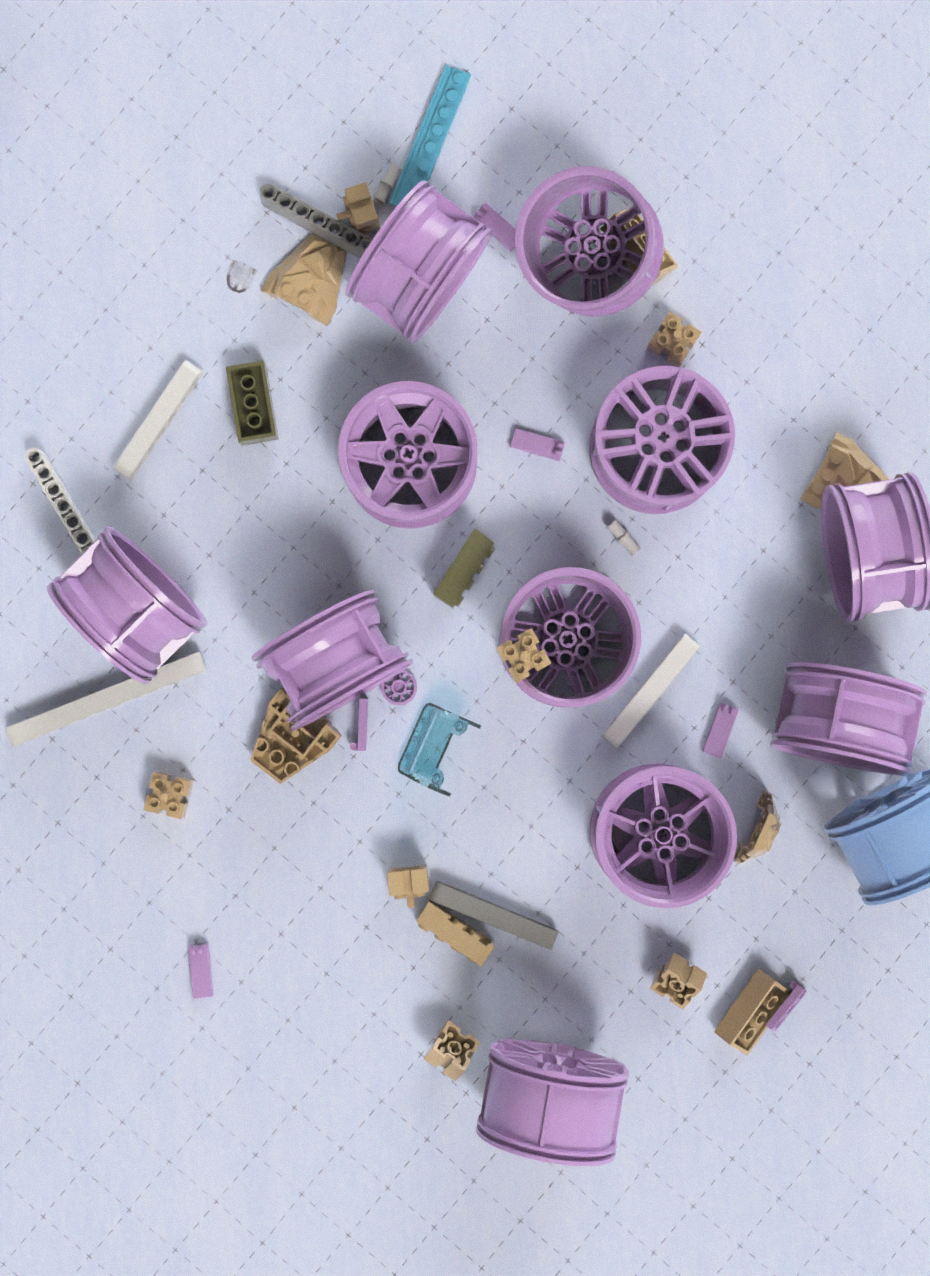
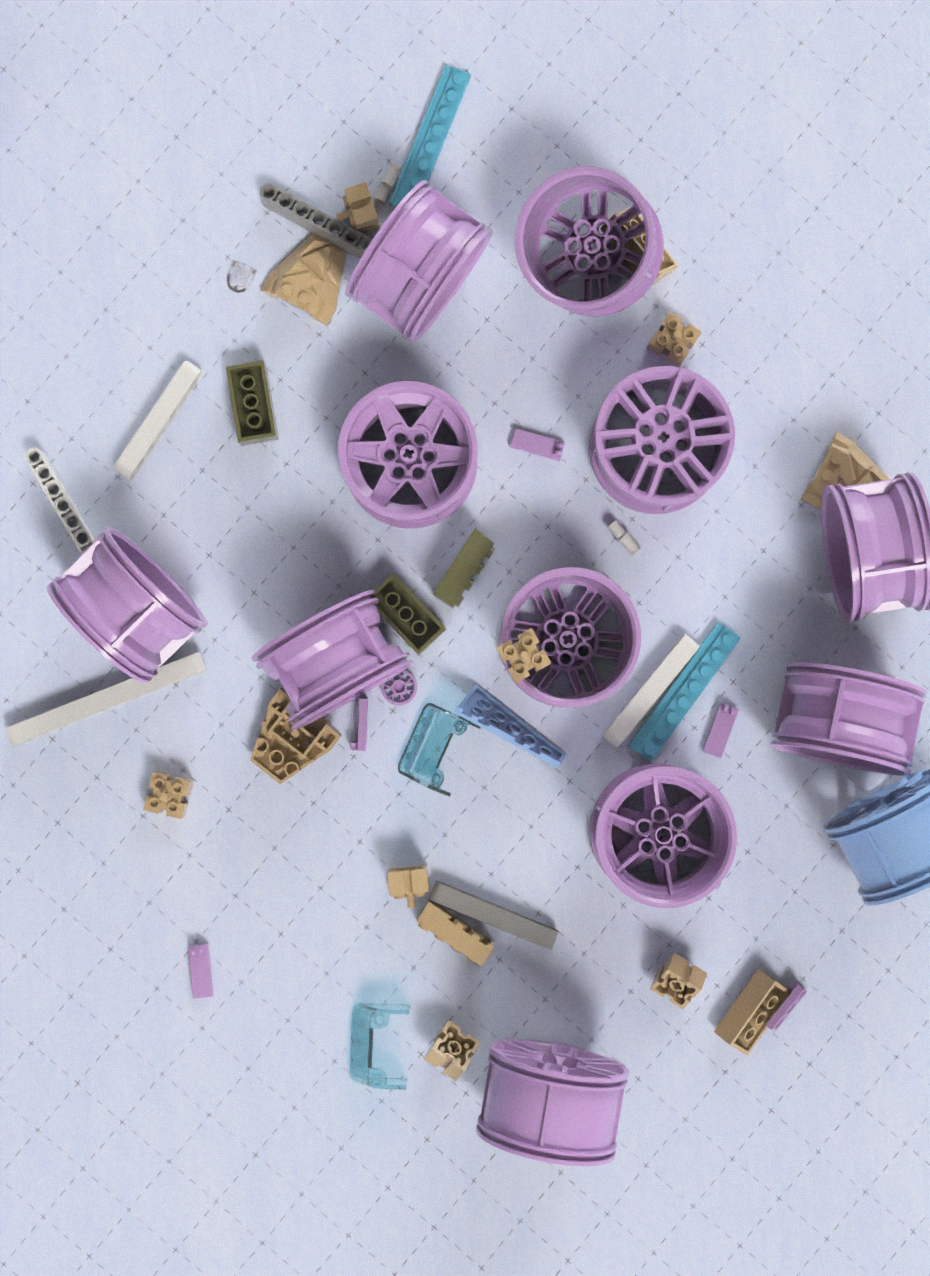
lavender hinge [473,203,516,252] -> none
tan wedge [733,790,781,864] -> none
none -> clear light blue windscreen [349,1003,410,1090]
none -> olive brick [373,573,447,656]
none -> light blue wing [454,684,566,768]
none -> medium azure plate [628,622,741,762]

